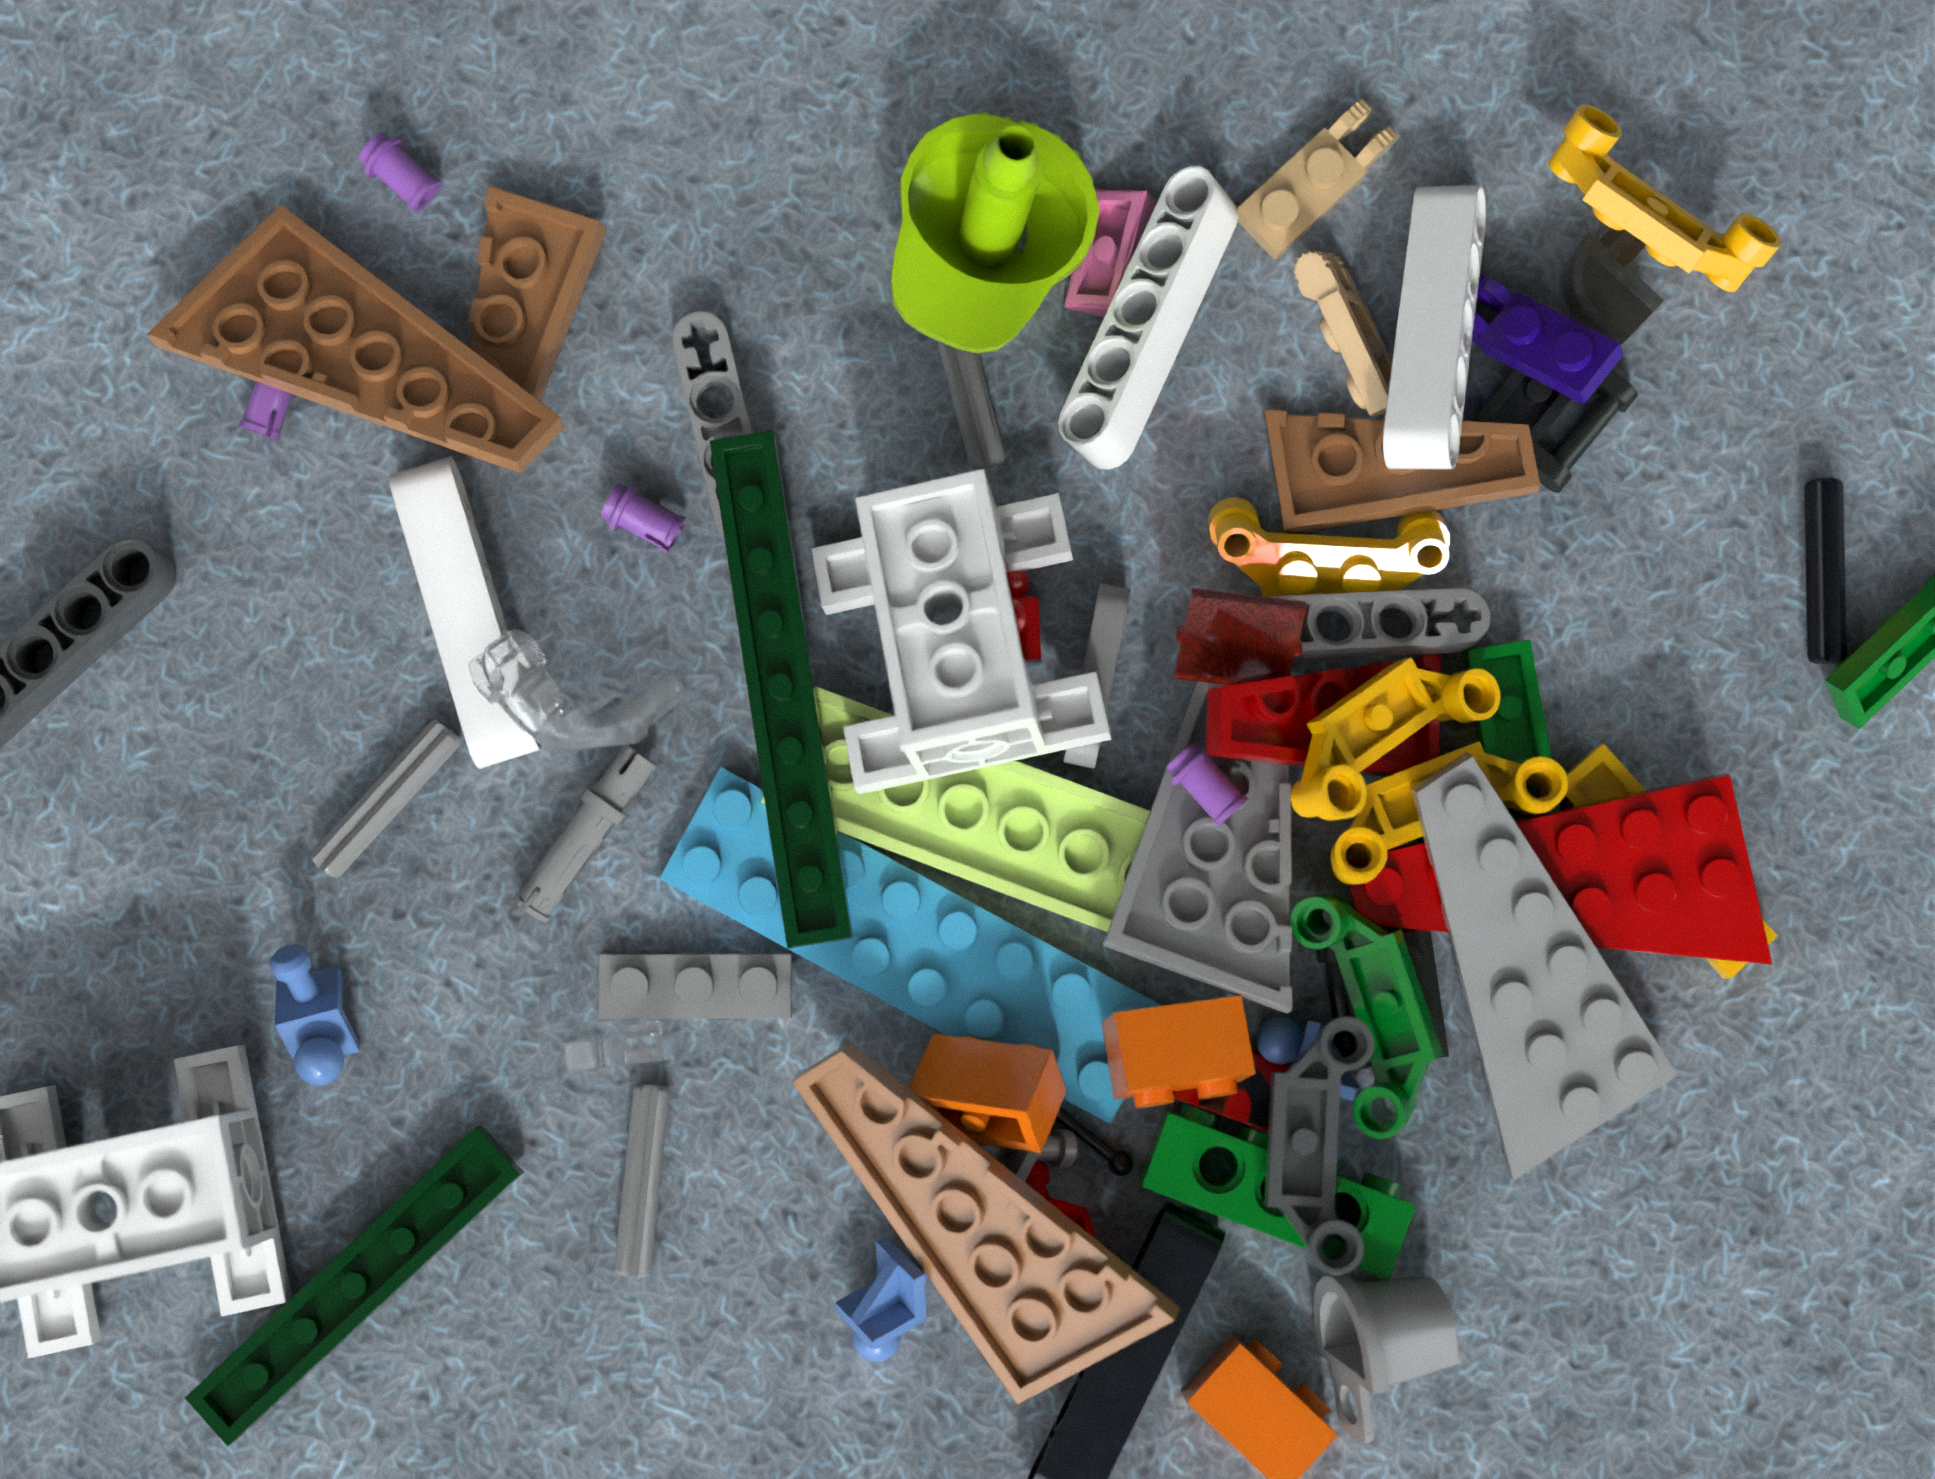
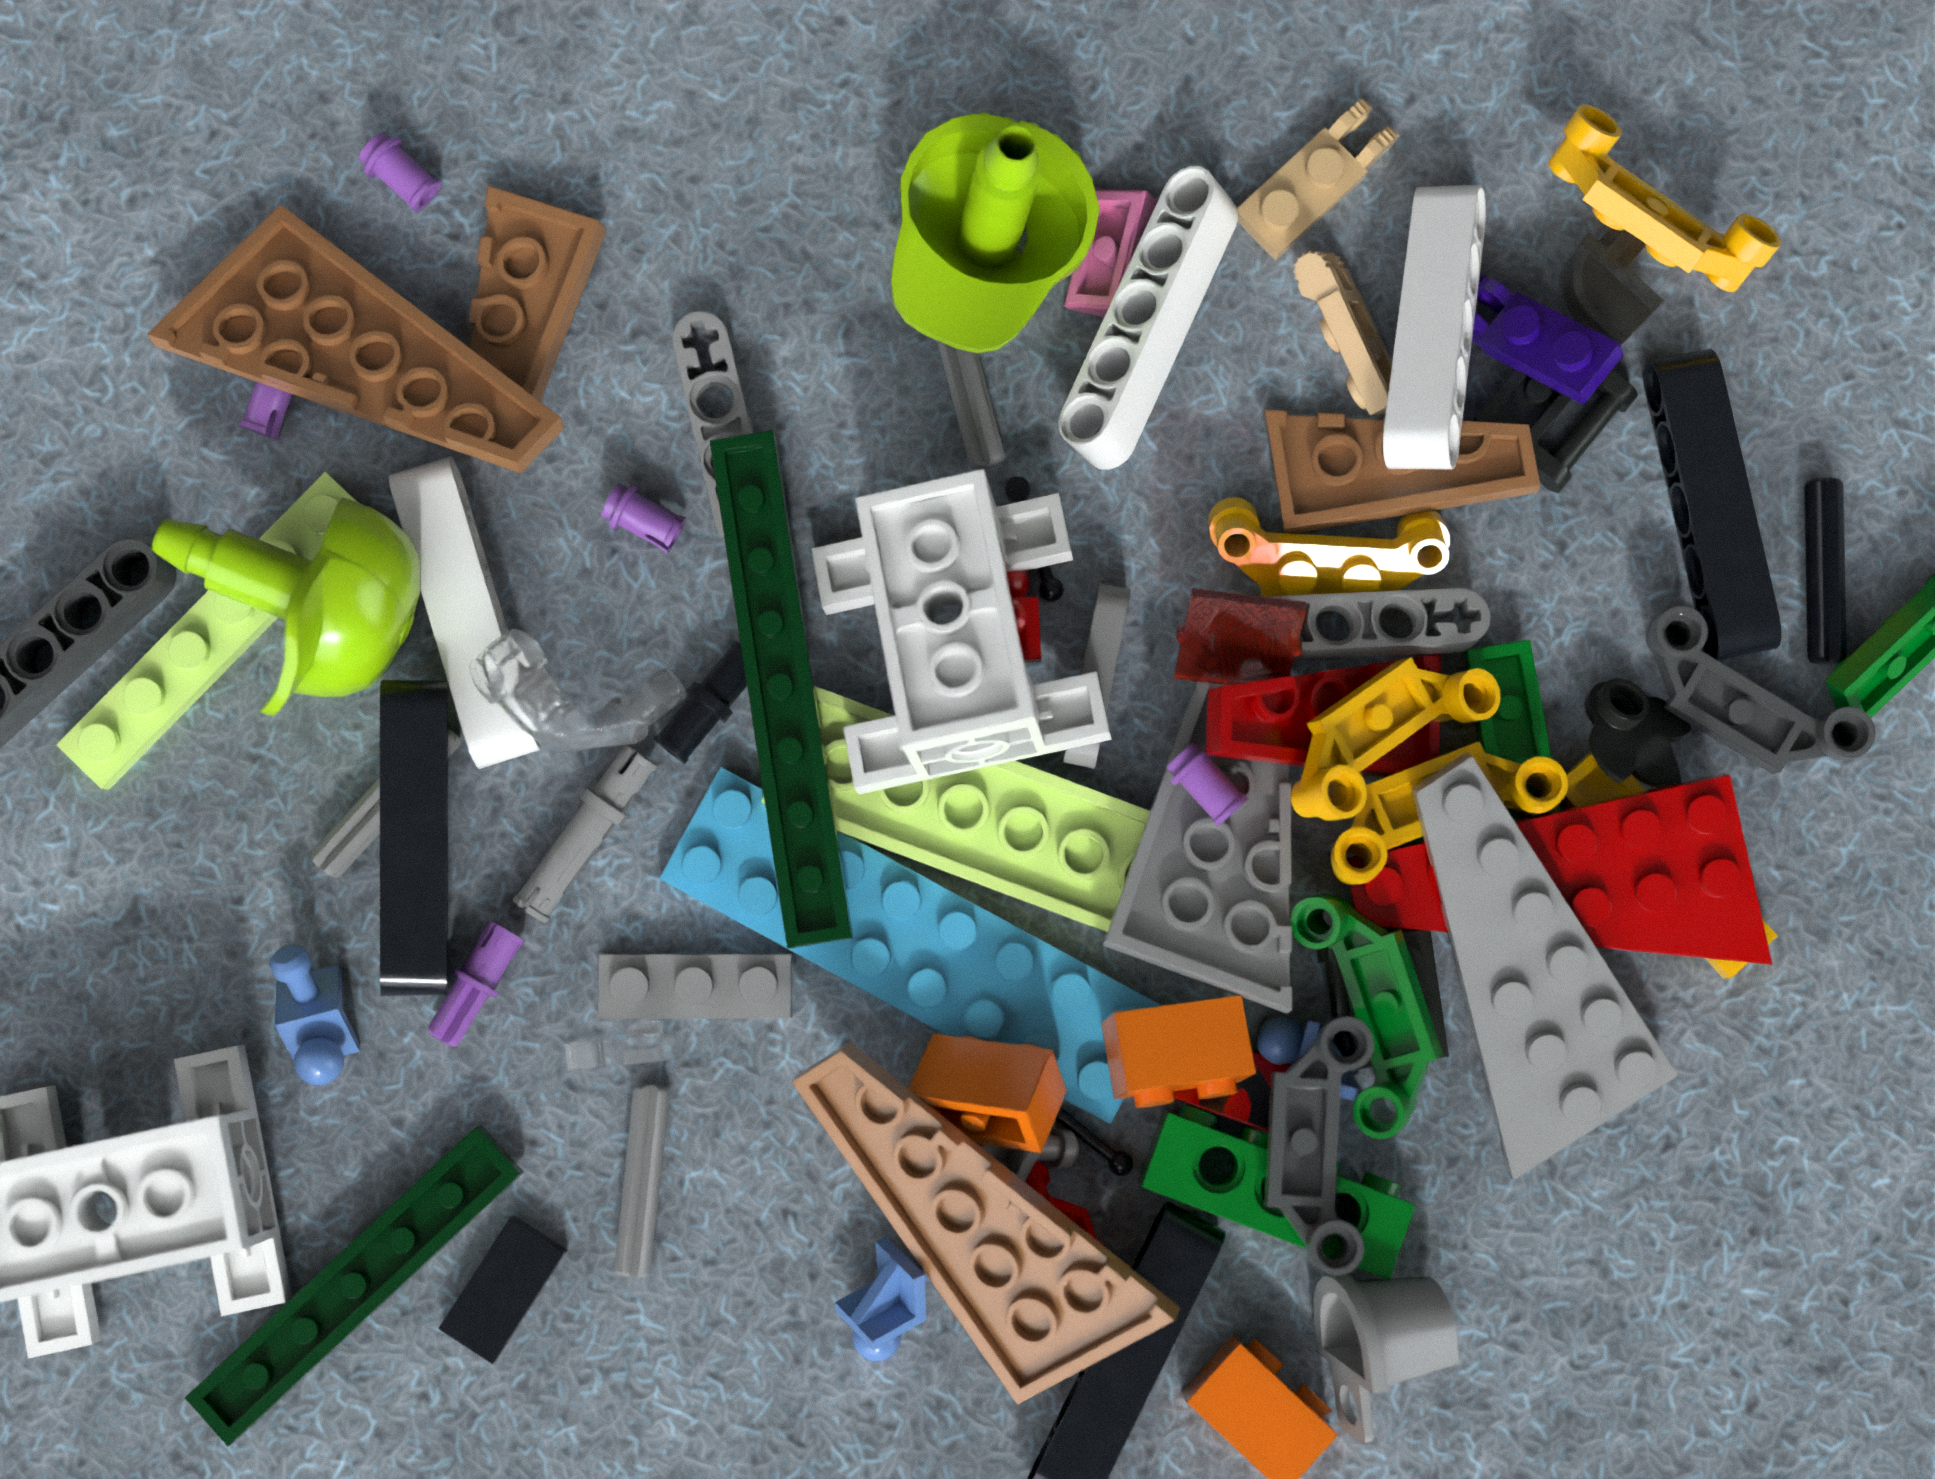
none -> yellowish green plate [56,472,359,790]
none -> lime piece [151,498,421,717]
none -> black beam [380,680,448,996]
none -> medium lavender axle [428,920,525,1047]
none -> black tile [438,1216,568,1364]
none -> black pin [653,640,747,764]
none -> black hinge [1005,476,1064,602]
none -> pearl dark grey plate [1585,678,1692,788]
none -> black beam [1643,349,1781,660]
none -> dark grey plate [1646,606,1875,774]

